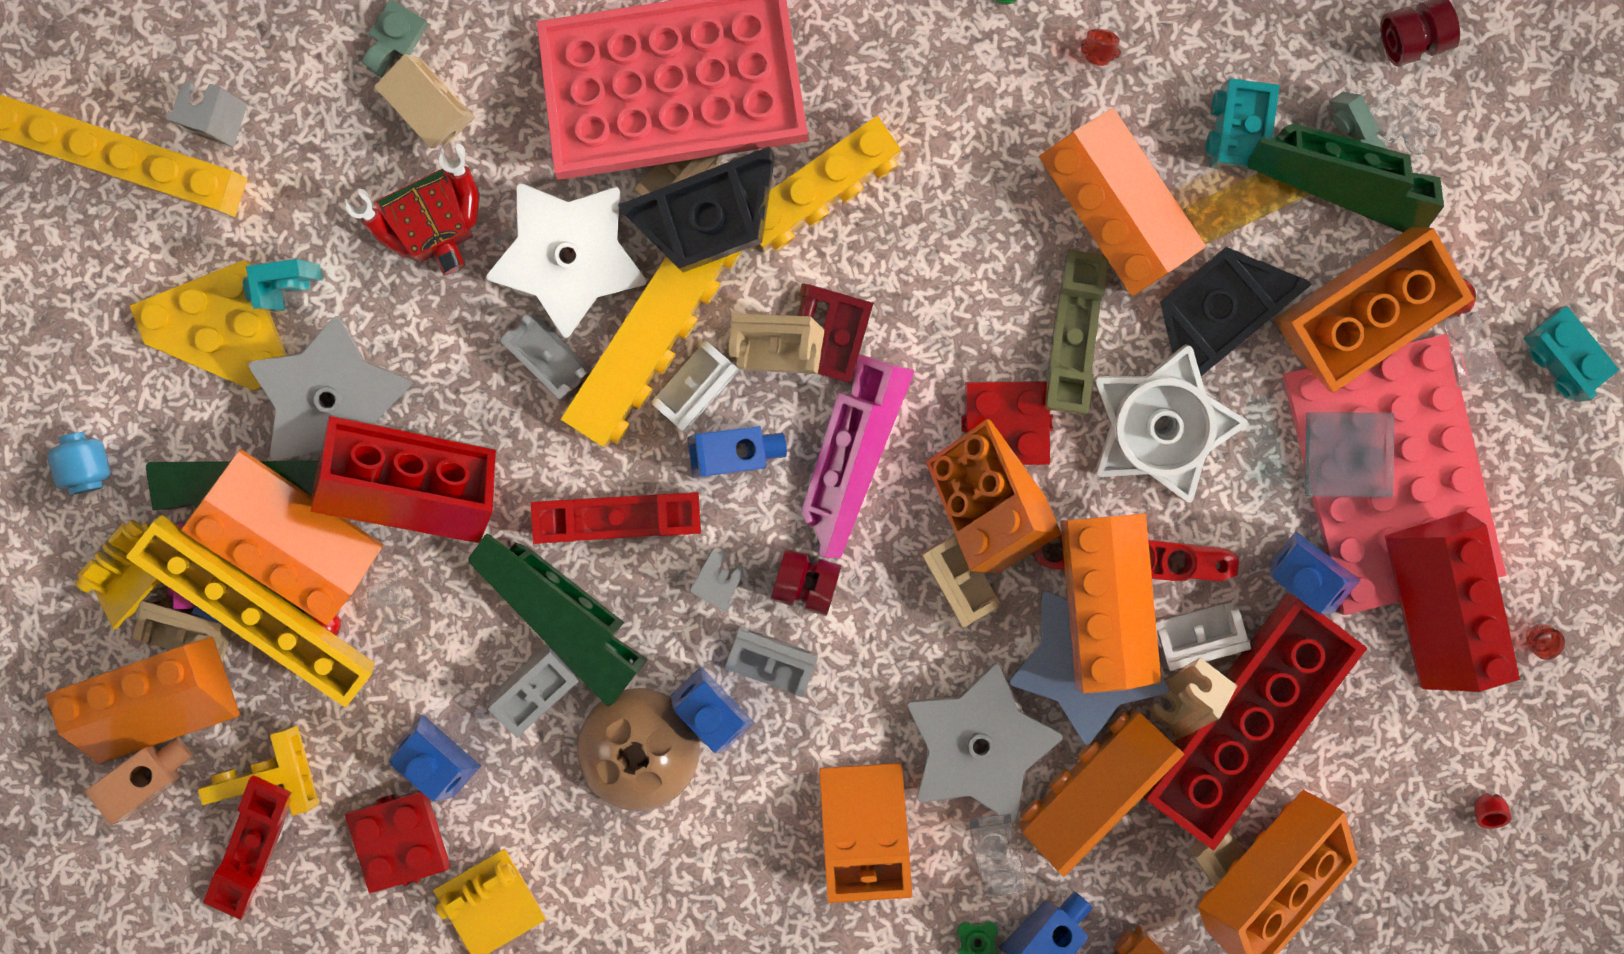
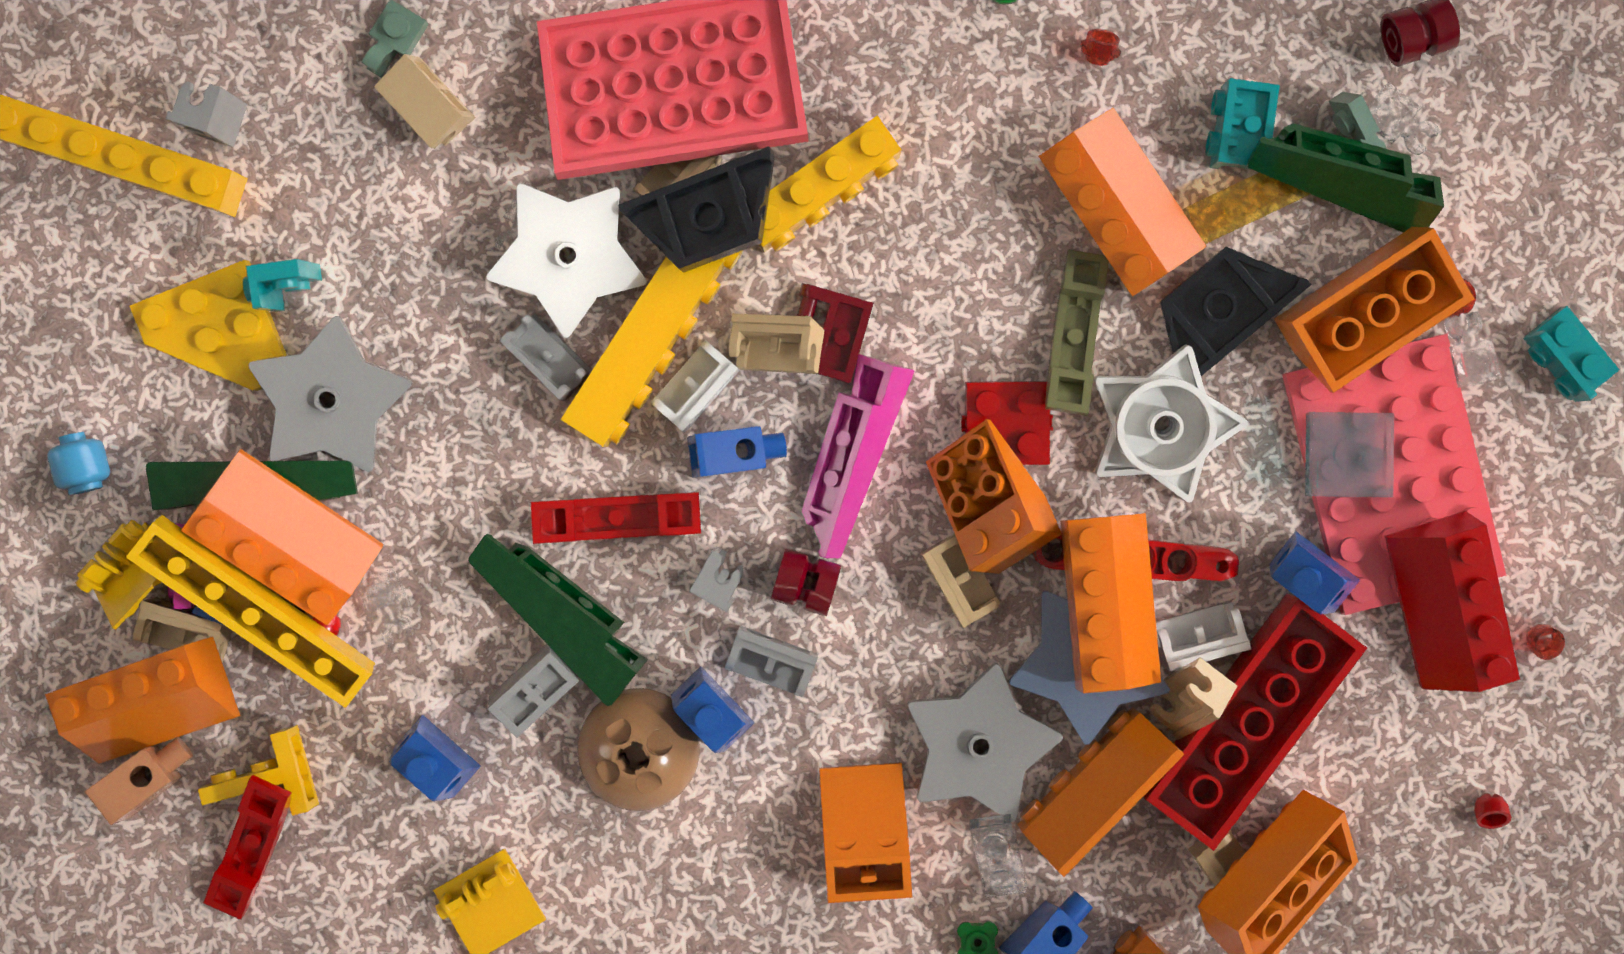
red slope [310,416,496,543] -> none
red torso [344,144,480,276] -> none
red plate [345,790,451,894] -> none

